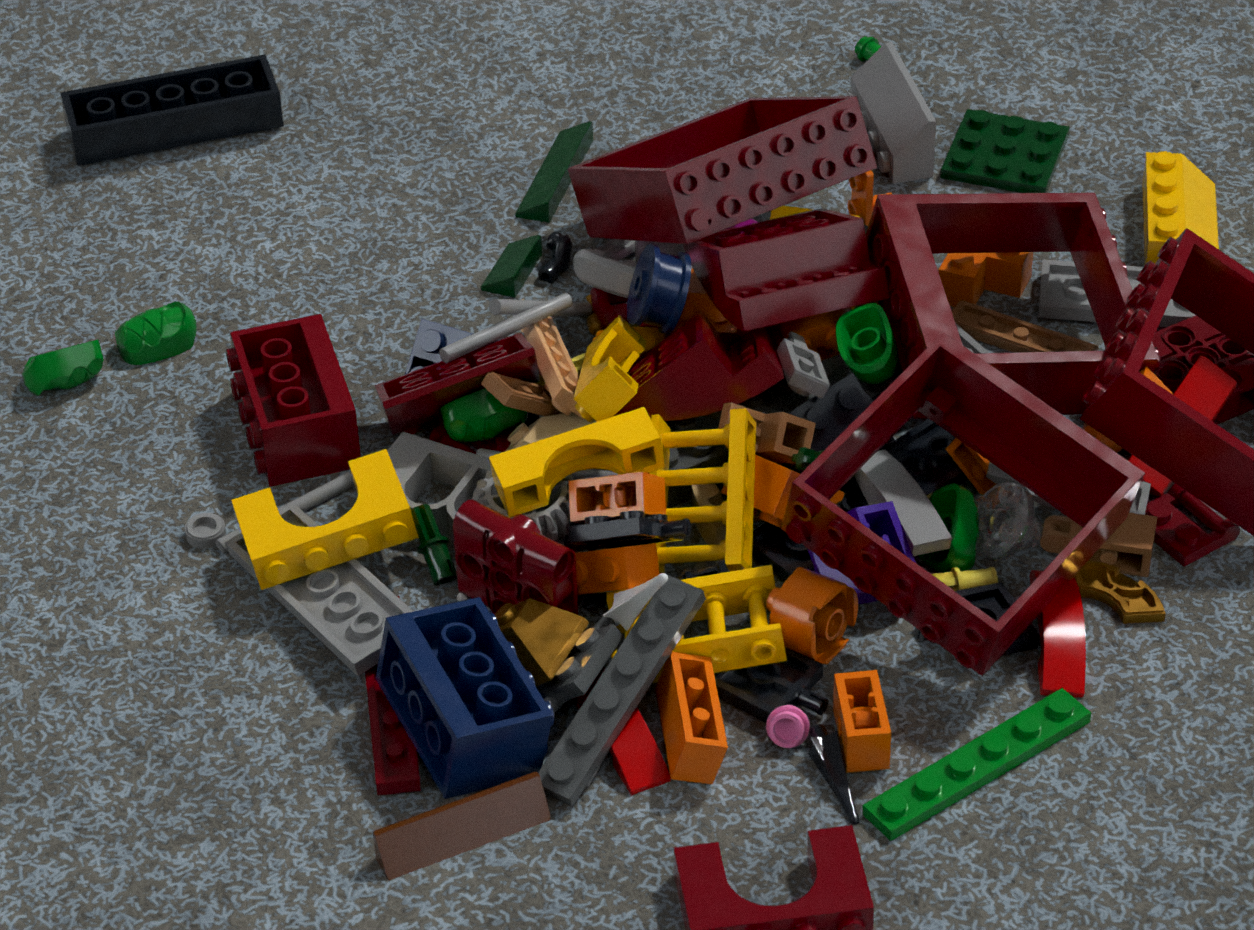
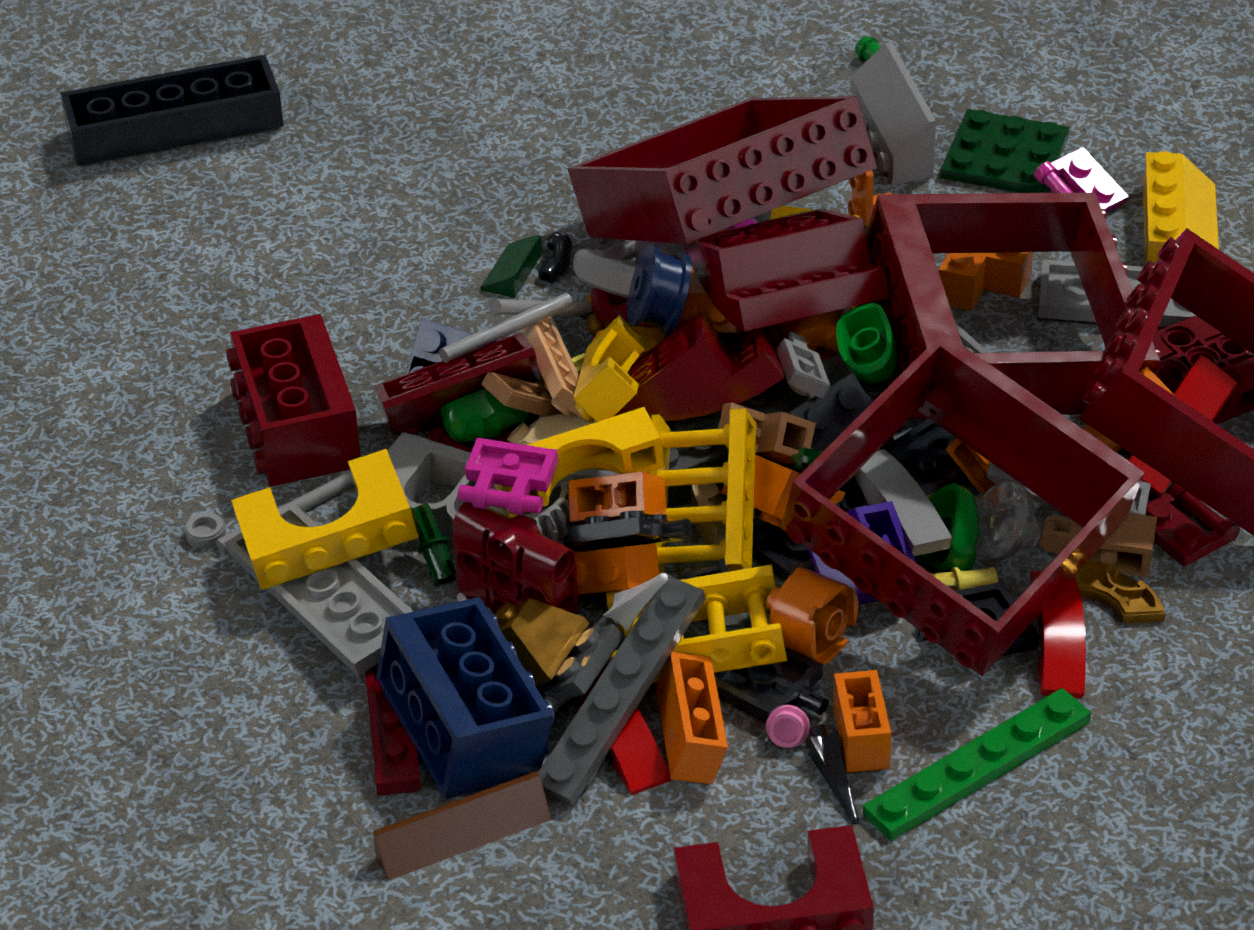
green piece [22,339,104,396] -> none
green piece [115,301,197,365] -> none
dark green slope [515,121,593,223] -> none
medium nougat tile [952,300,1099,352] -> none
none -> dark pink plate [457,438,559,515]
none -> plate [1033,147,1129,213]

